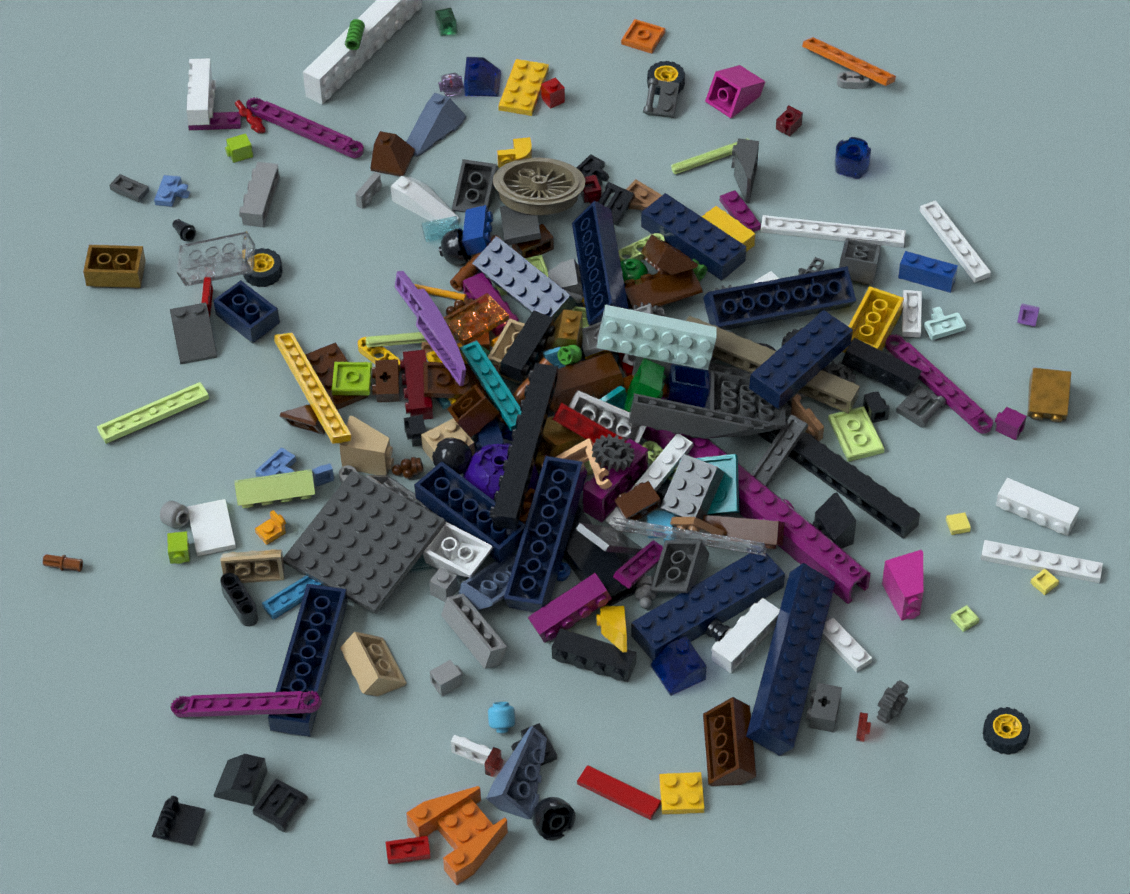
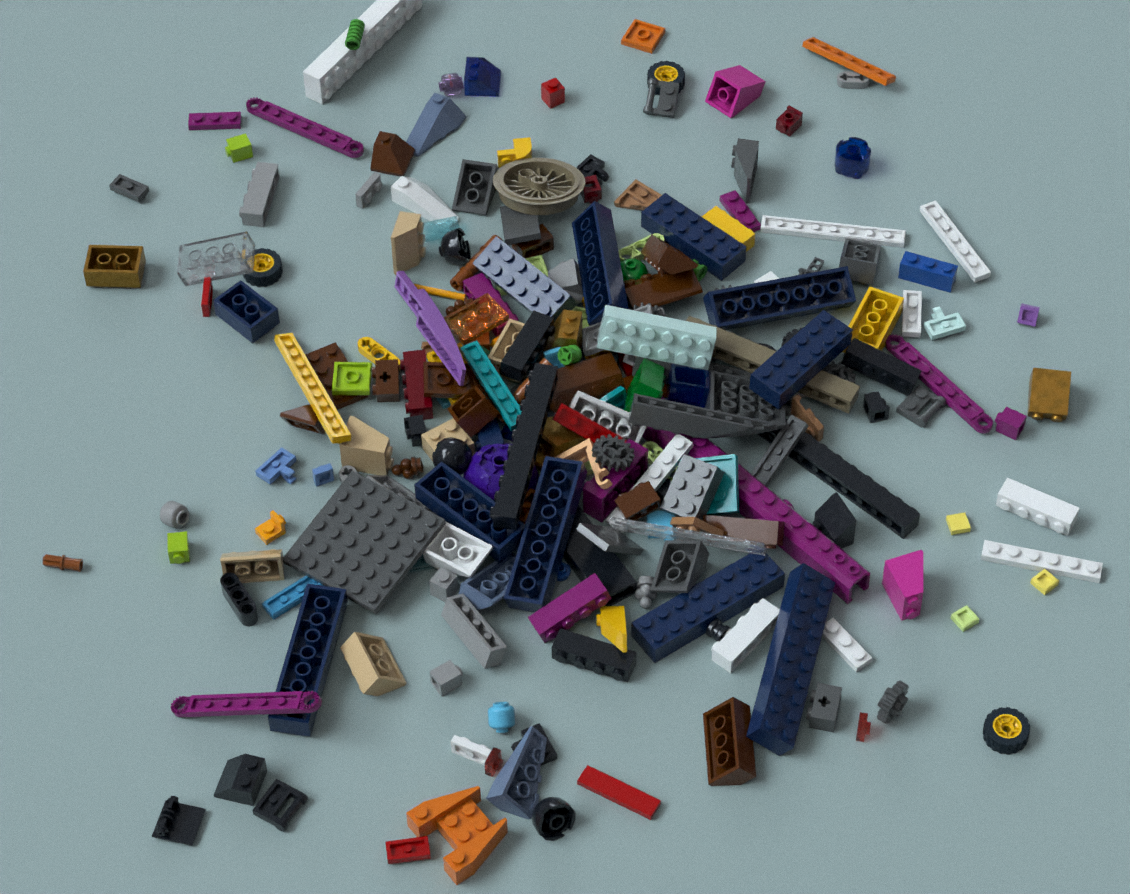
yellowish green plate [97,382,209,444] -> none
medium blue plate [154,175,190,207] -> none
dark grey slope [170,302,217,365] -> none
black cone [172,219,196,241] -> none
white wedge [187,58,216,125] -> none
white tile [187,499,236,556] -> none
red animal [234,100,265,134] -> none
yellowish green brick [234,469,315,508] -> none
yellowish green axle [366,329,457,348] -> none
clear green brick [435,8,457,36] -> none
blue brick [462,205,493,255] -> none
yellow plate [498,59,549,116] -> none
black plate [598,182,635,225] -> none
magenta plate [613,540,663,588] -> none
clear blue slope [650,636,707,696] -> none
yellow plate [659,772,704,815] -> none
yellowish green axle [671,138,749,174] -> none
yellowish green tile [828,406,884,462] -> none
none -> tan slope [391,211,426,275]

